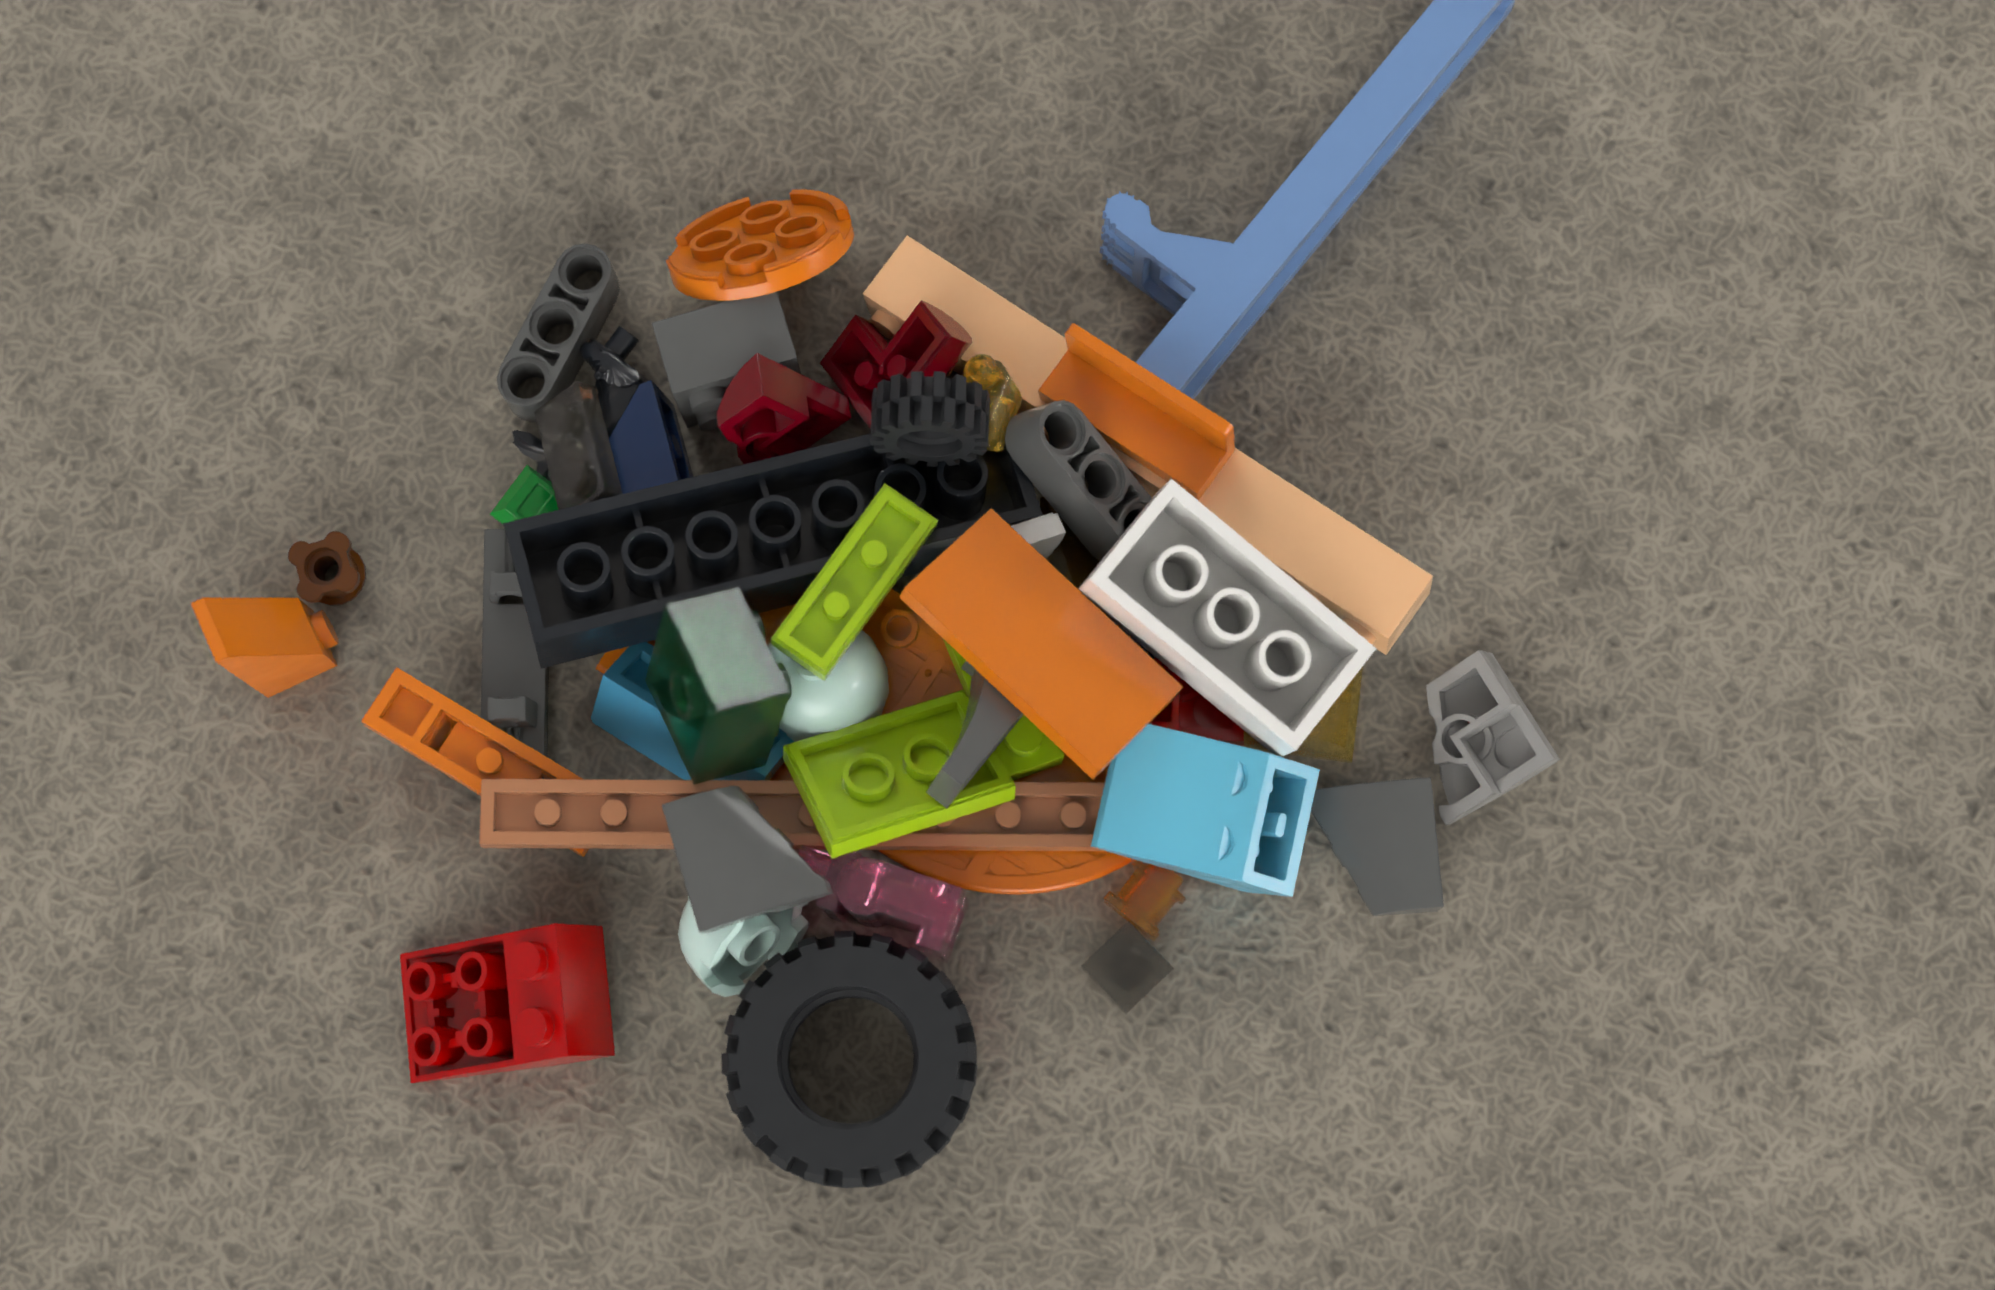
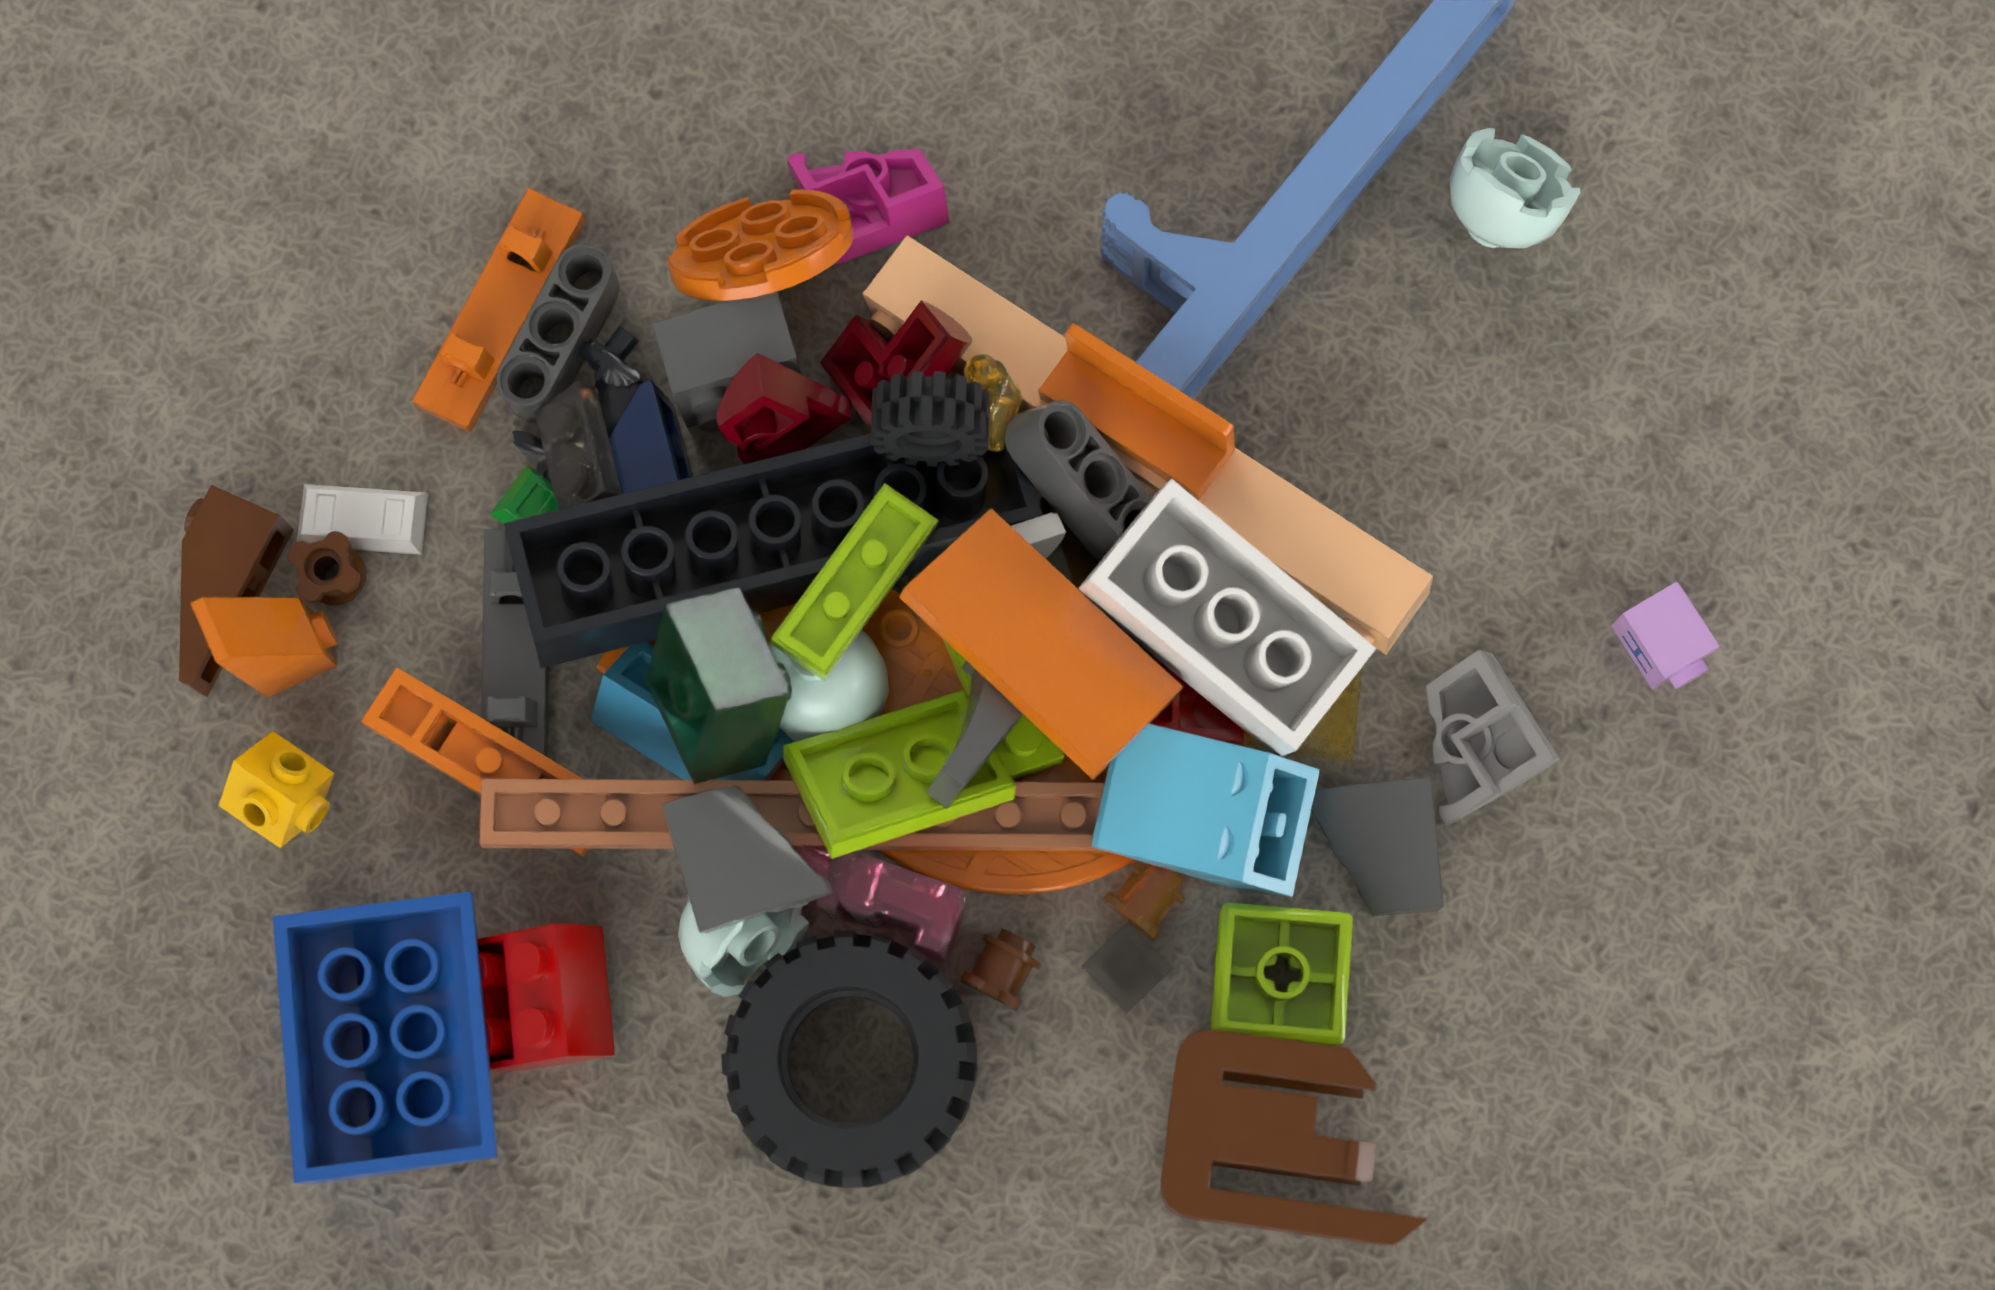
none -> reddish brown slope [179,485,294,697]
none -> yellow brick [218,731,335,848]
none -> blue slope [273,892,498,1185]
none -> white tile [297,484,429,555]
none -> orange hinge [412,188,586,433]
none -> dark pink slope [786,149,949,265]
none -> reddish brown brick [960,928,1042,1011]
none -> reddish brown piece [1160,1030,1429,1246]
none -> lime brick [1210,902,1353,1046]
none -> light aqua cylinder [1450,128,1580,248]
none -> lavender brick [1611,581,1720,690]

